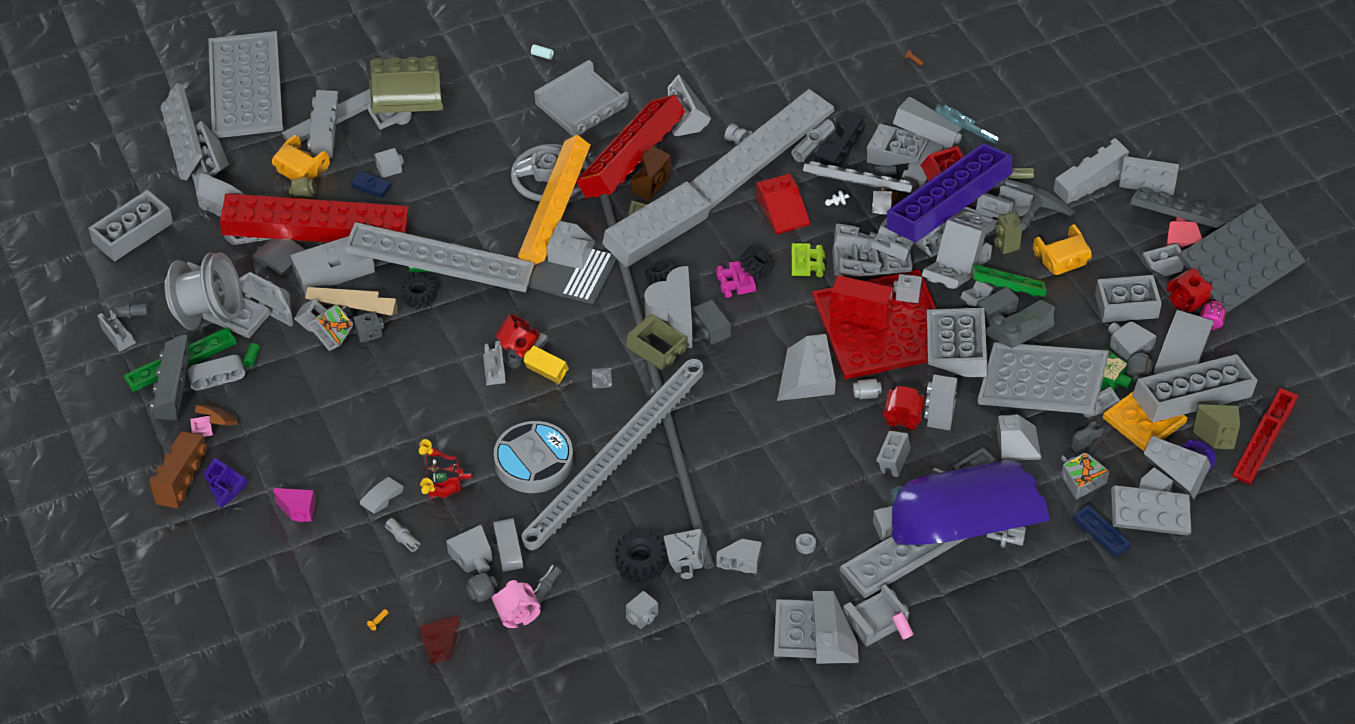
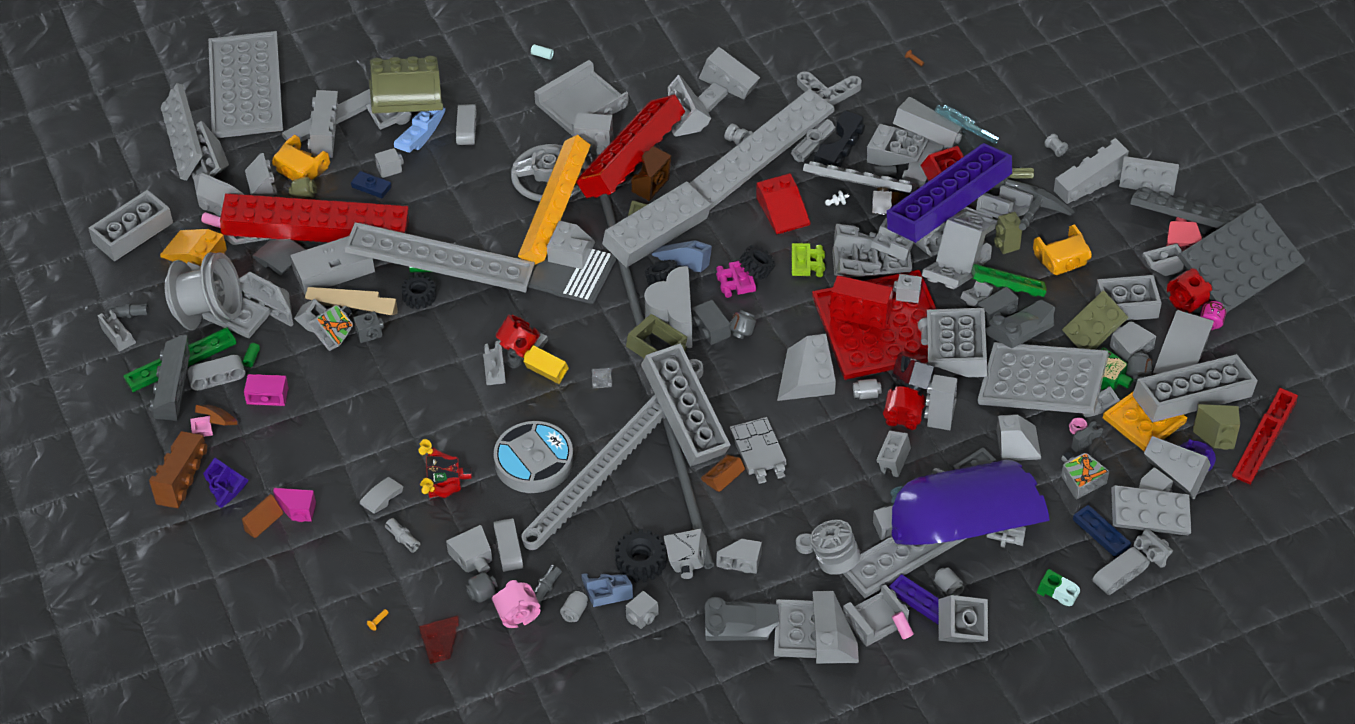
none -> light orange slope [160,229,227,266]
none -> bright pink piece [201,212,221,228]
none -> dark orange slope [242,494,283,538]
none -> dark pink brick [244,374,289,406]
none -> light grey slope [245,153,277,197]
none -> light blue slope [394,107,445,153]
none -> light grey beam [456,104,477,145]
none -> light grey brick [560,591,588,622]
none -> light grey slope [574,113,614,155]
none -> sand blue slope [581,574,633,607]
none -> light grey brick [641,343,731,467]
none -> sand blue slope [652,240,712,272]
none -> light grey wedge [698,47,760,99]
none -> light grey plate [698,83,728,113]
none -> dark orange slope [701,455,745,492]
none -> dark grey slope [705,597,779,641]
none -> dark grey head [730,310,757,339]
none -> light grey tile [730,417,786,484]
none -> light grey beam [797,72,862,106]
none -> light grey wheel [810,520,861,574]
none -> dark purple plate [889,574,939,624]
none -> arch [892,354,934,391]
none -> light grey bar [917,318,928,345]
none -> light grey brick [934,567,964,596]
none -> light grey slope [939,595,988,643]
none -> leg [1036,569,1080,606]
none -> light grey bush [1045,133,1068,157]
none -> olive plate [1062,290,1129,350]
none -> bright pink plate [1069,418,1088,434]
none -> light grey beam [1093,547,1150,595]
none -> light grey hips [1134,529,1173,568]

